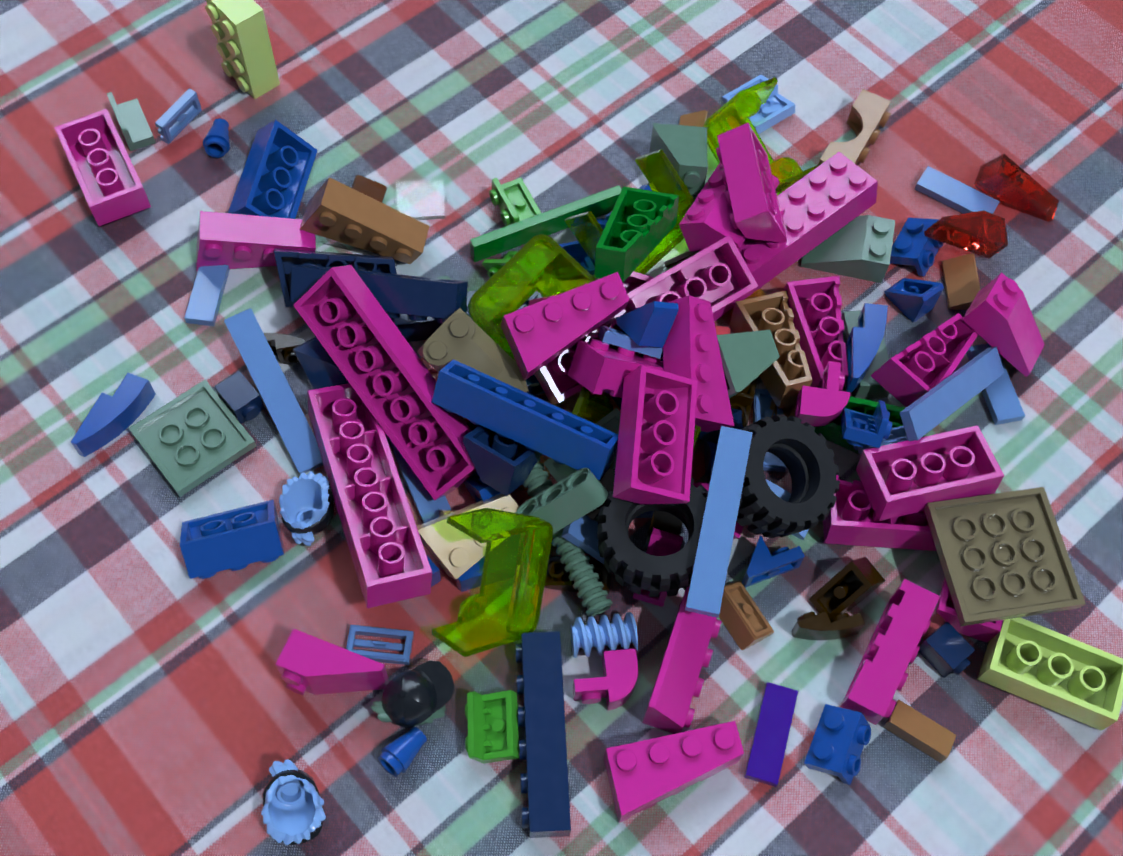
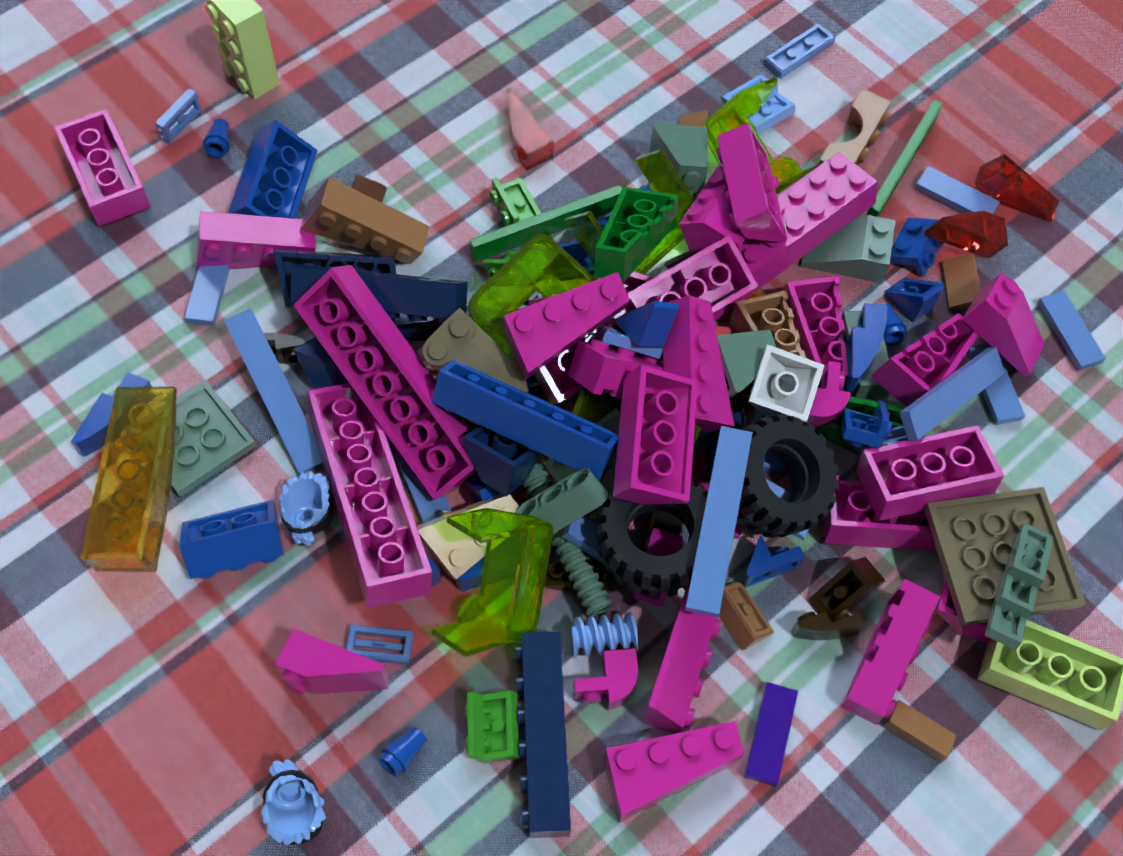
panel [106,92,156,151] -> none
dark blue brick [215,371,265,424] -> none
black hair [371,660,455,727] -> none
clear piece [394,180,447,220] -> none
blue bracket [804,704,871,785] -> none
dark blue brick [918,621,975,678] -> none
none -> clear yellow slope [80,387,177,572]
none -> slope [506,88,554,171]
none -> white slope [748,344,824,423]
none -> medium blue tile [763,23,835,79]
none -> tile [866,99,943,217]
none -> blue cone [880,303,907,345]
none -> sand green slope [985,523,1054,650]
none -> medium blue tile [1037,290,1106,371]

